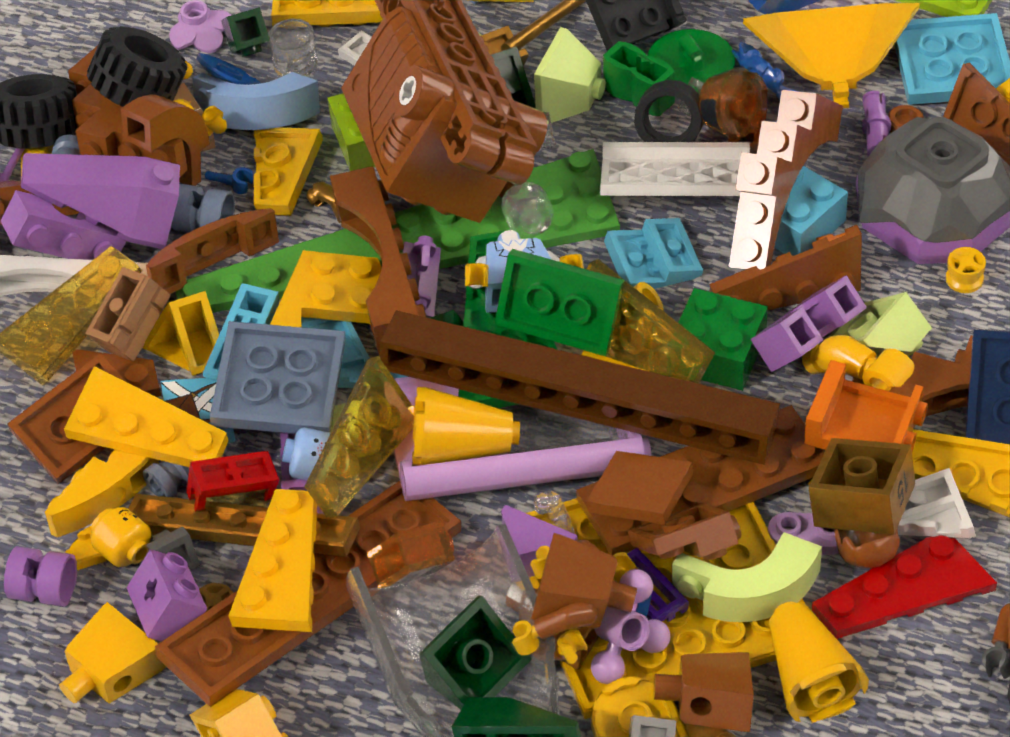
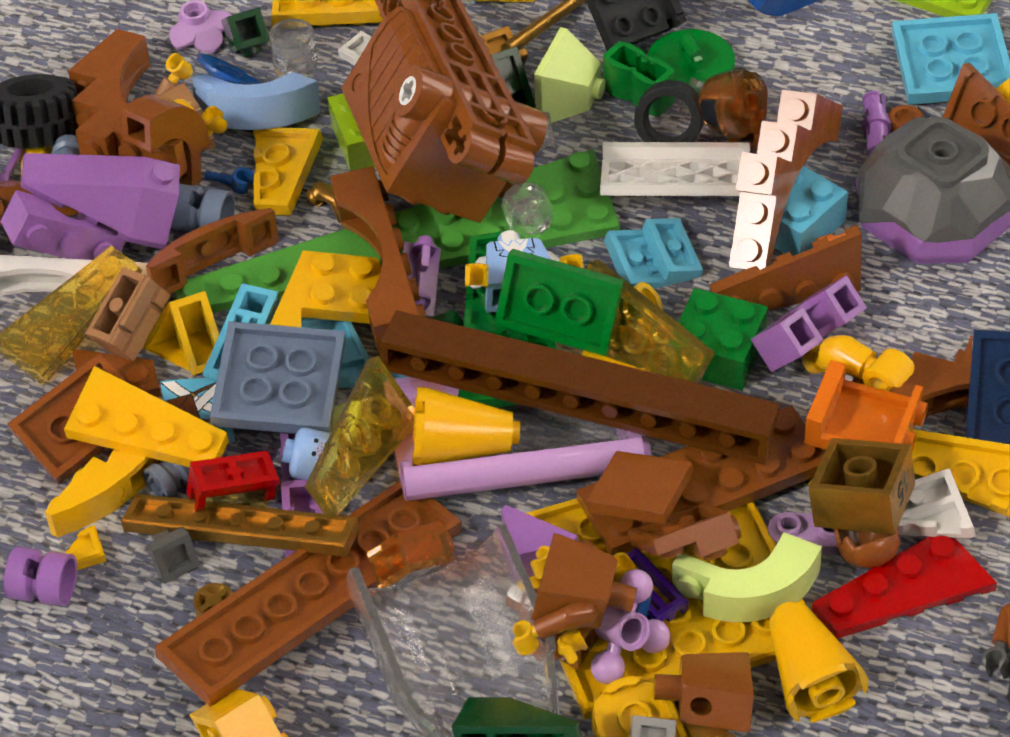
yellow torso [59,602,166,703] -> none
black tyre [87,26,187,107] -> none
yellow head [91,507,152,567] -> none
medium lavender brick [126,549,207,641] -> none
yellow wing [228,489,317,632] -> none
dark green slope [419,595,532,710] -> none
clear arm [534,490,575,534] -> none
blue piece [732,41,799,100] -> none
yellow panel [743,3,920,108] -> none
yellowish green slope [828,292,932,357] -> none
yellow wheel [946,247,986,293] -> none

